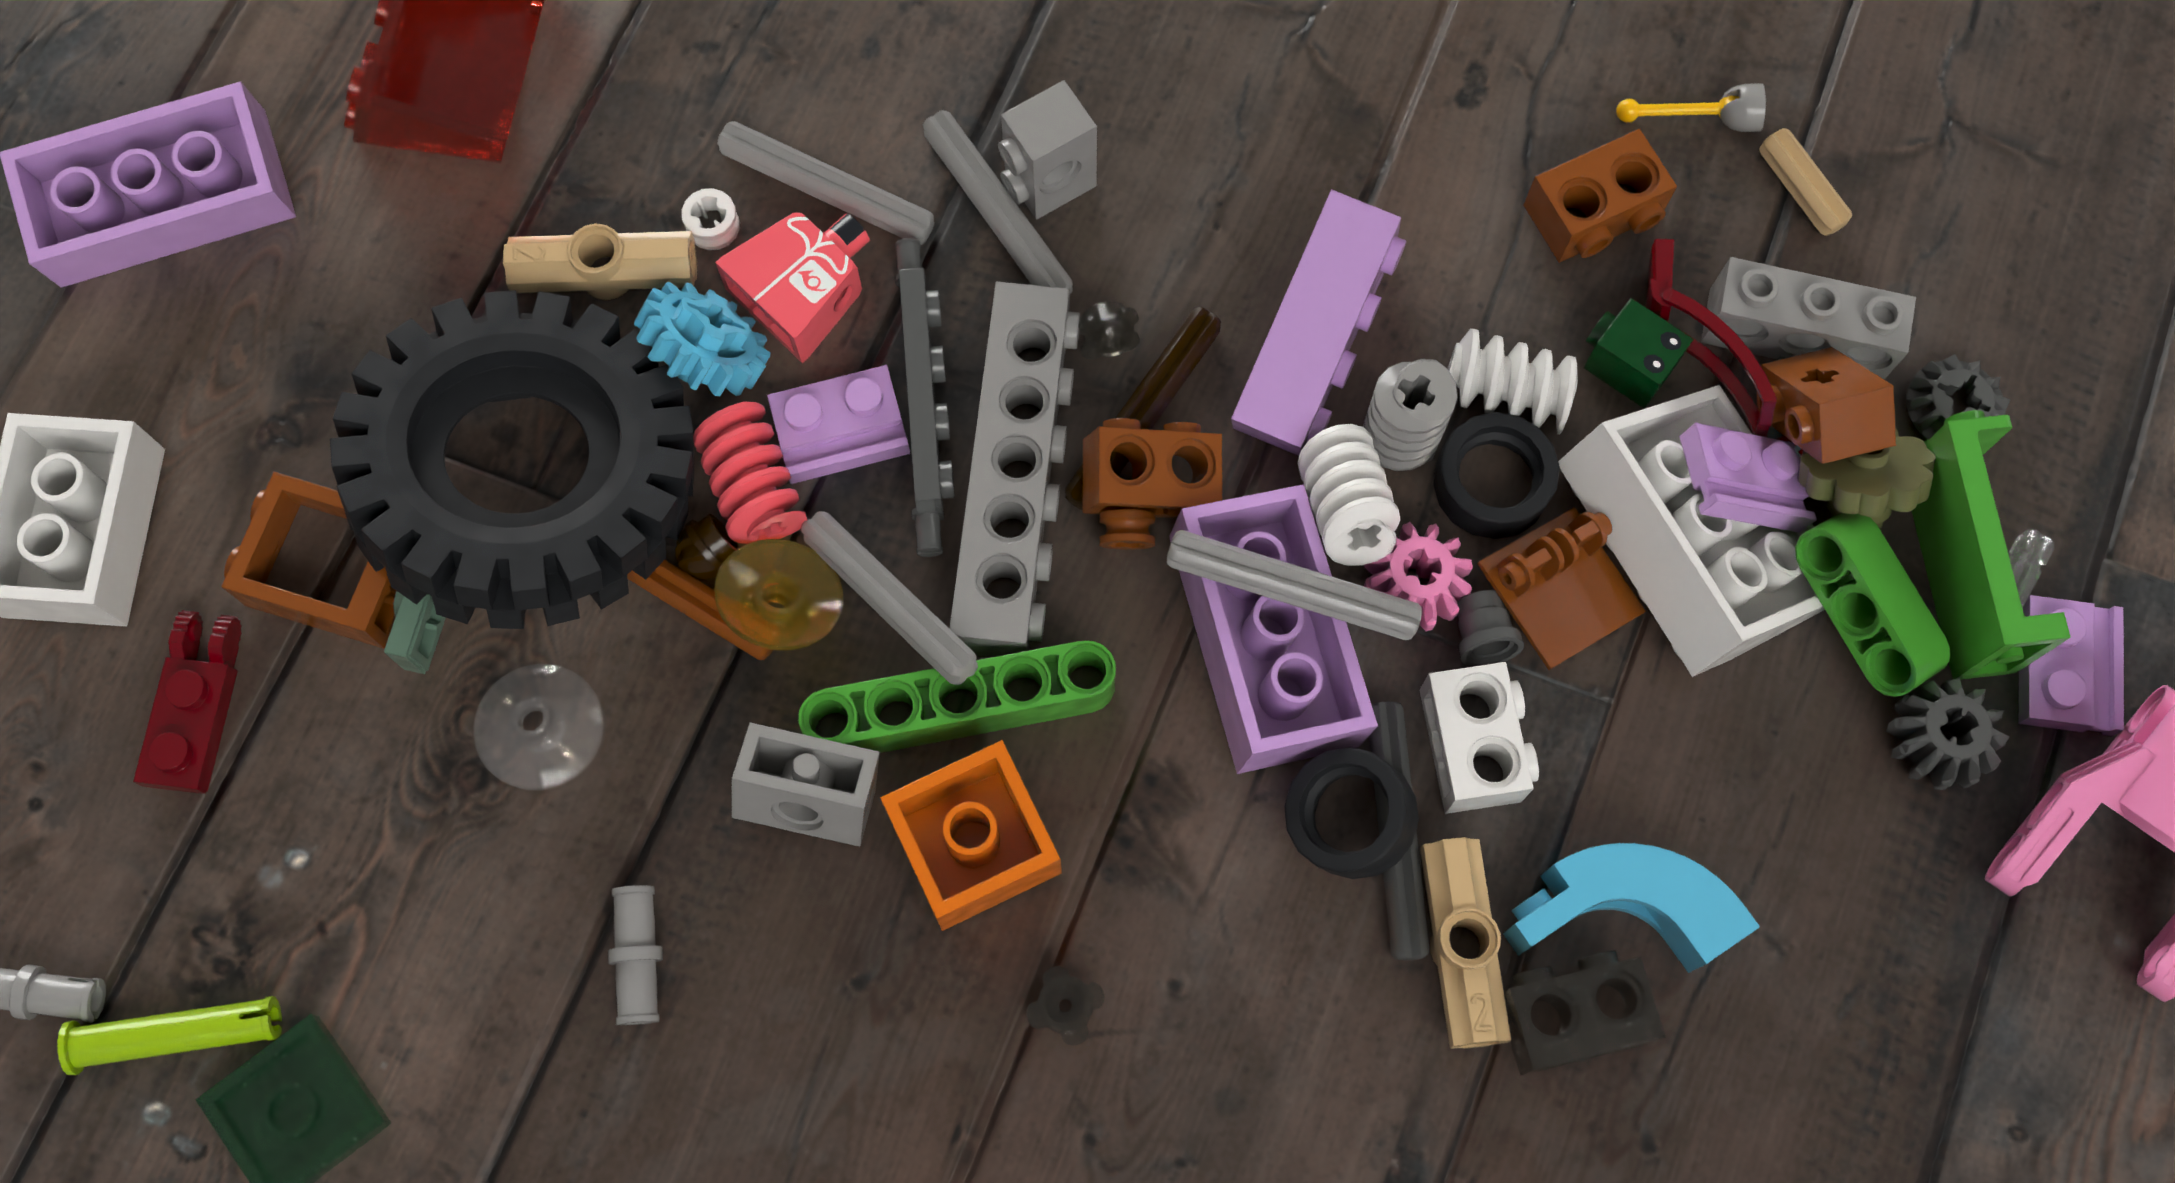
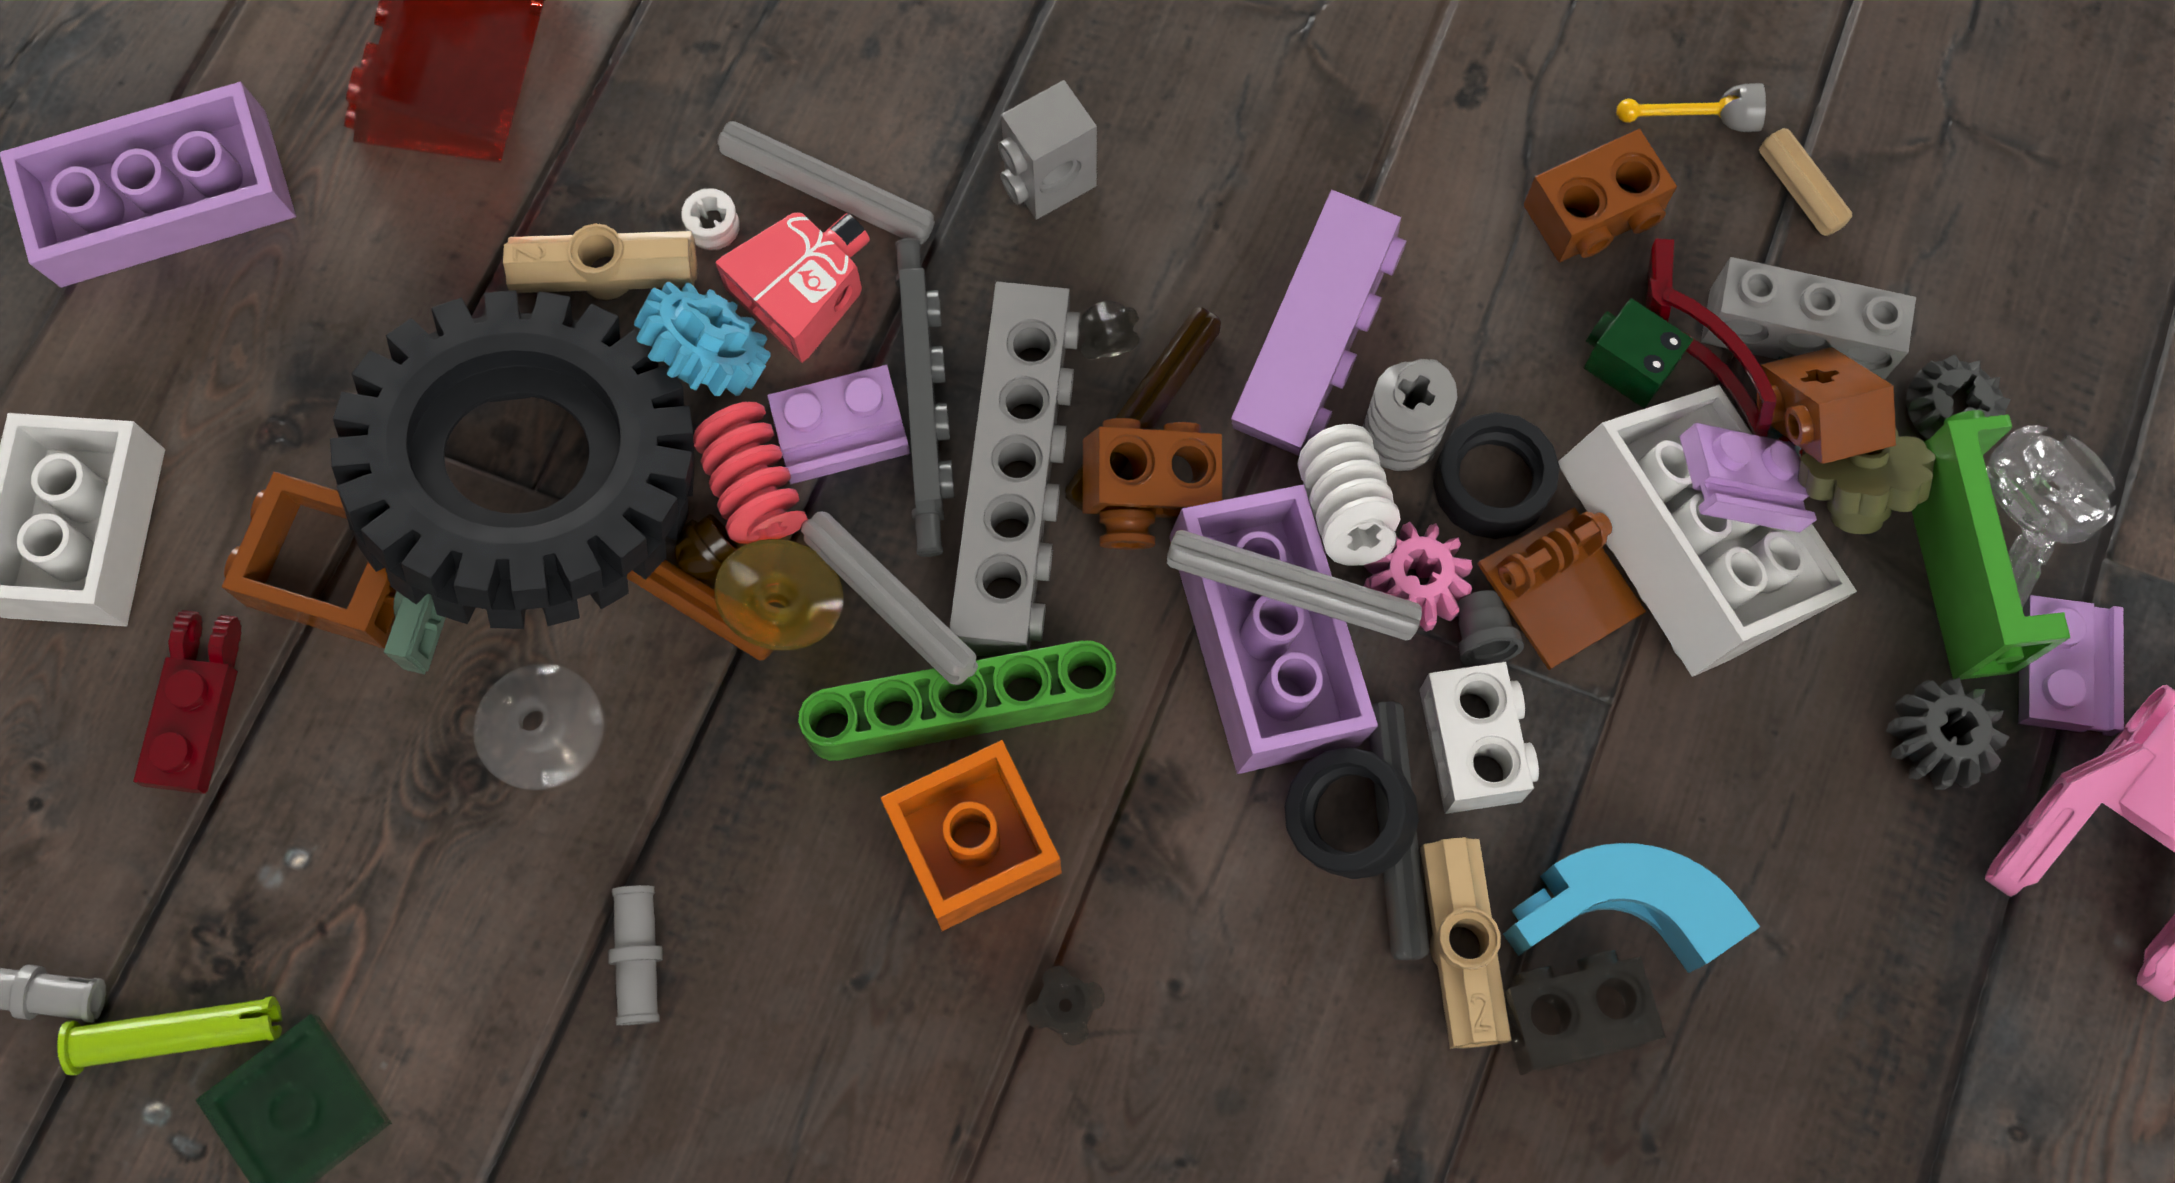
light grey brick [732,723,880,847] -> none
light grey axle [923,110,1073,295] -> none
white piece [1447,328,1578,435] -> none
bright green beam [1795,512,1950,697] -> none
none -> clear plate [1986,425,2116,548]

